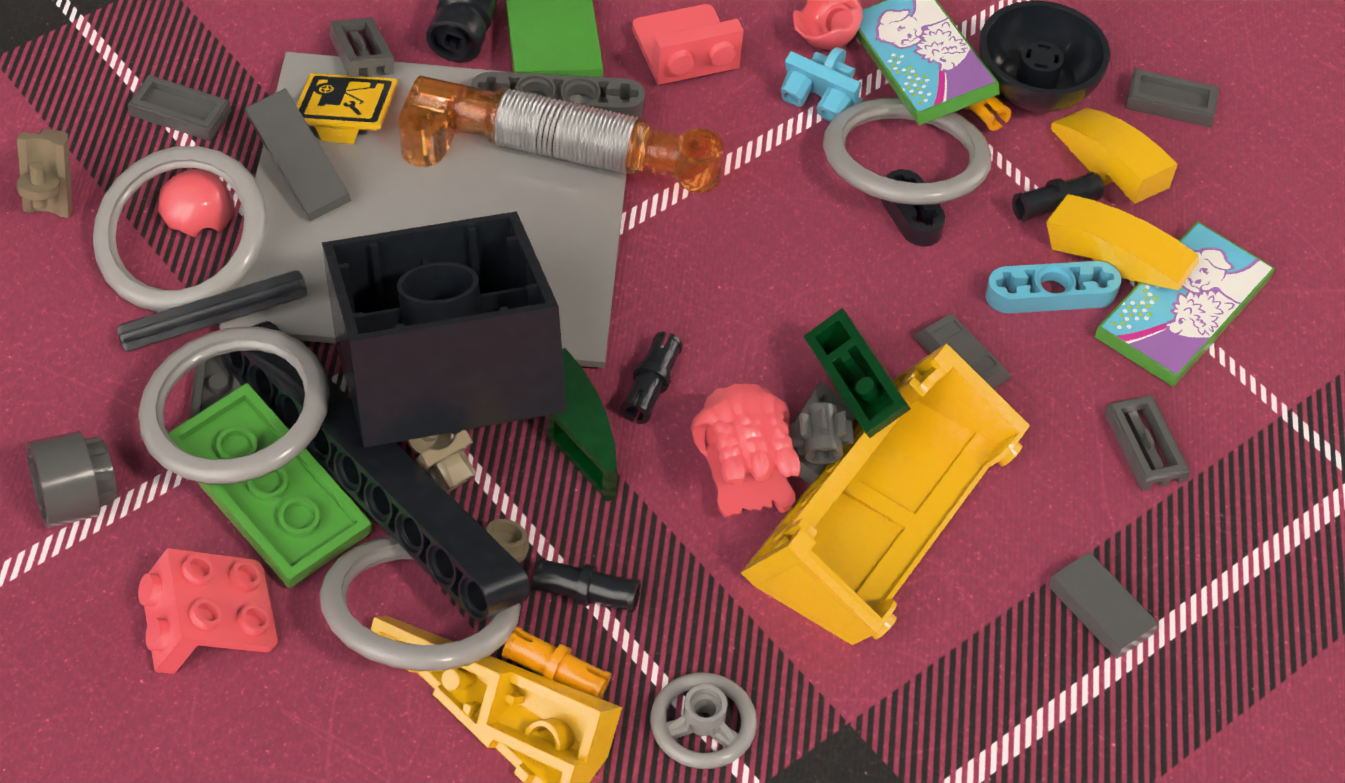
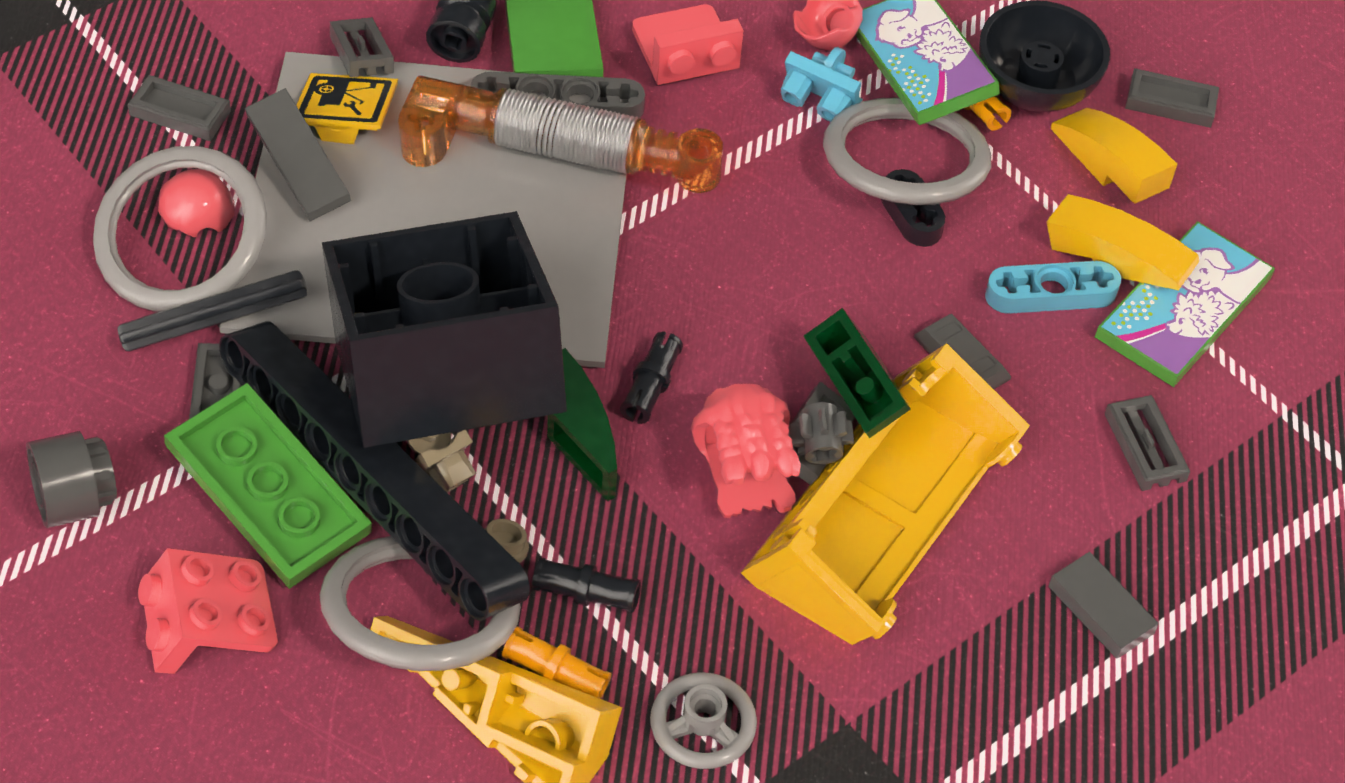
dark tan hips [17,128,73,218] -> none
light grey wedge [138,327,330,484] -> none
black pin [1012,172,1104,222] -> none

